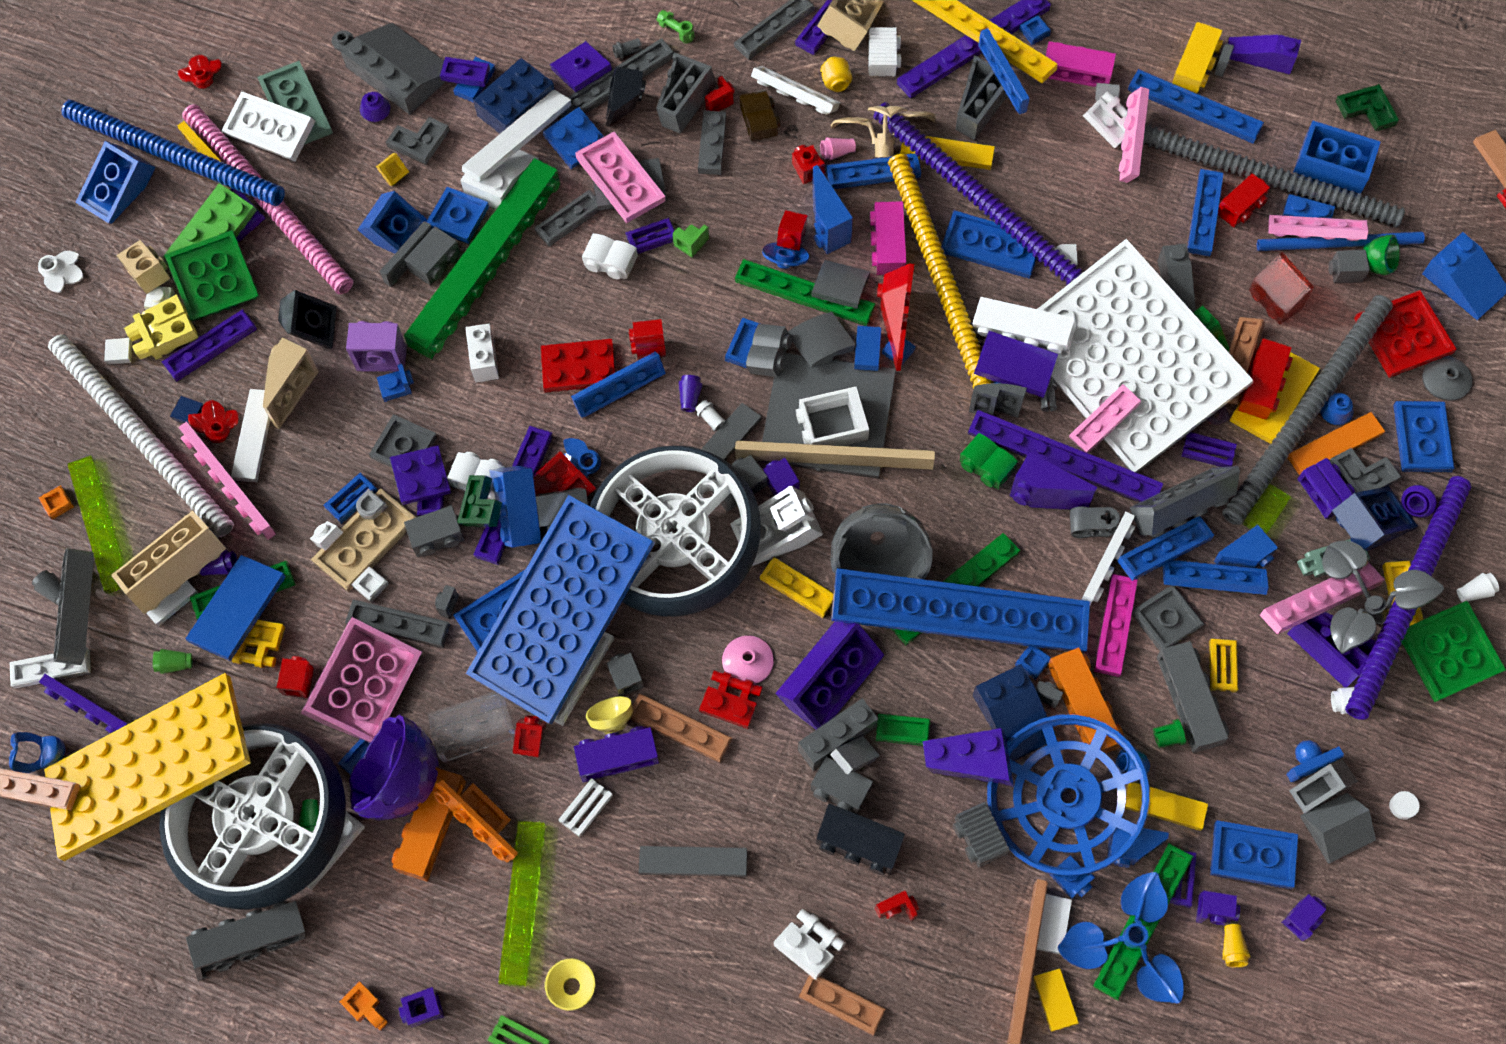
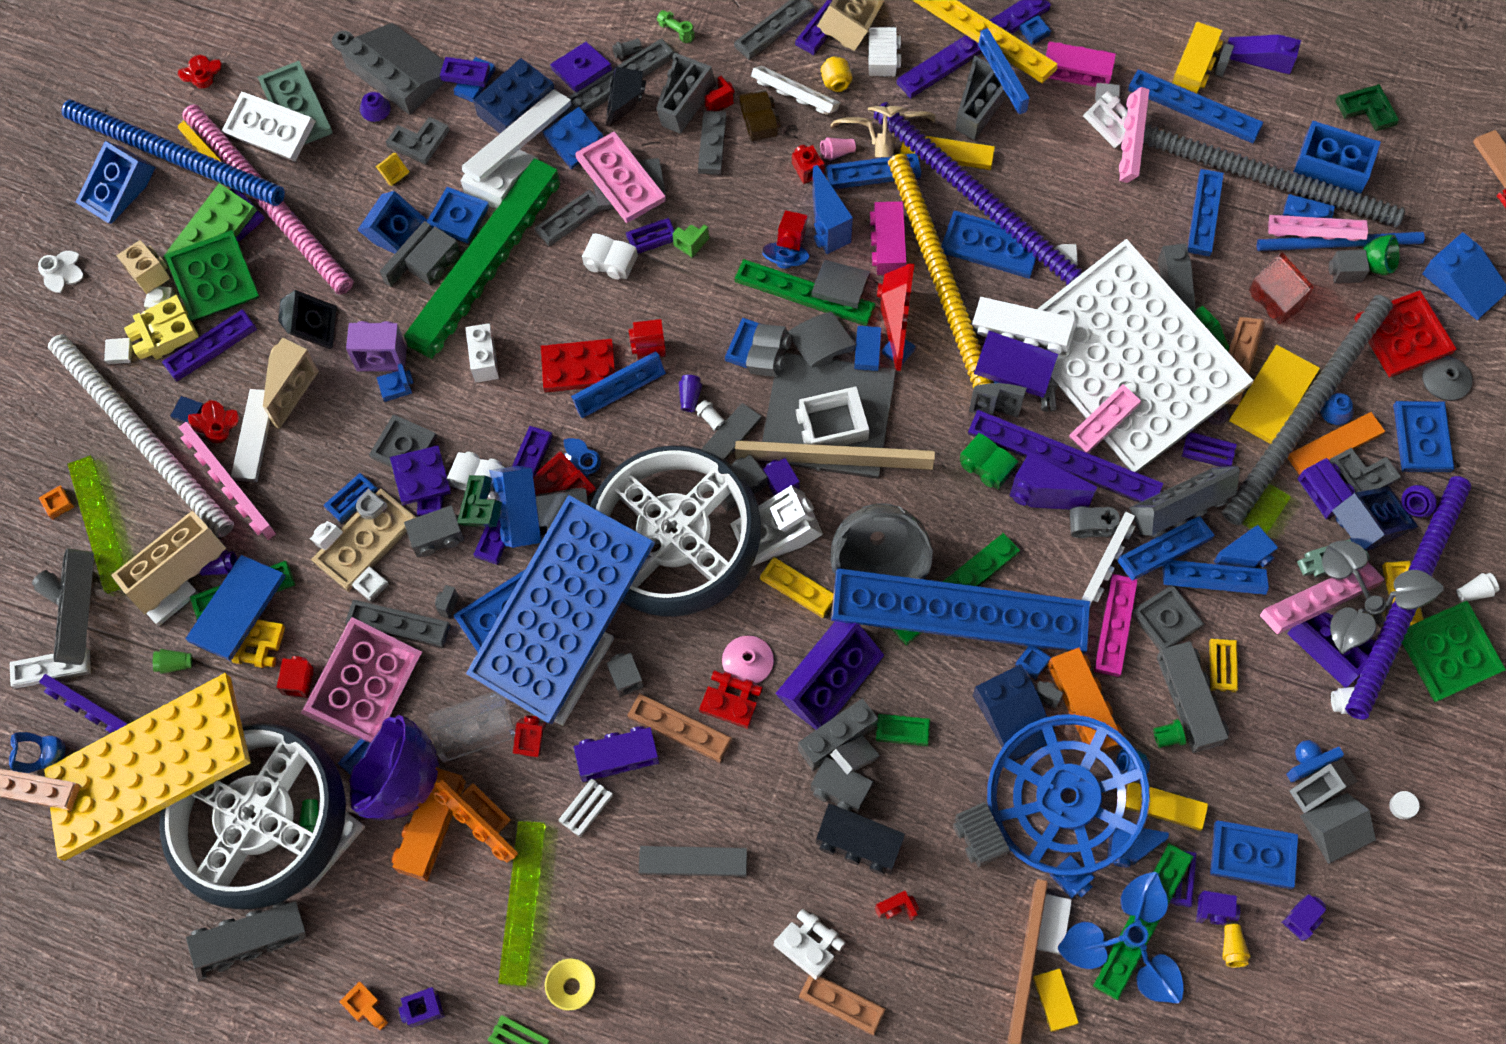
light yellow piece [586,696,633,734] -> none
dark purple wedge [923,728,1014,787] -> none
red brick [1218,173,1270,228] -> none
red brick [1238,338,1293,420] -> none

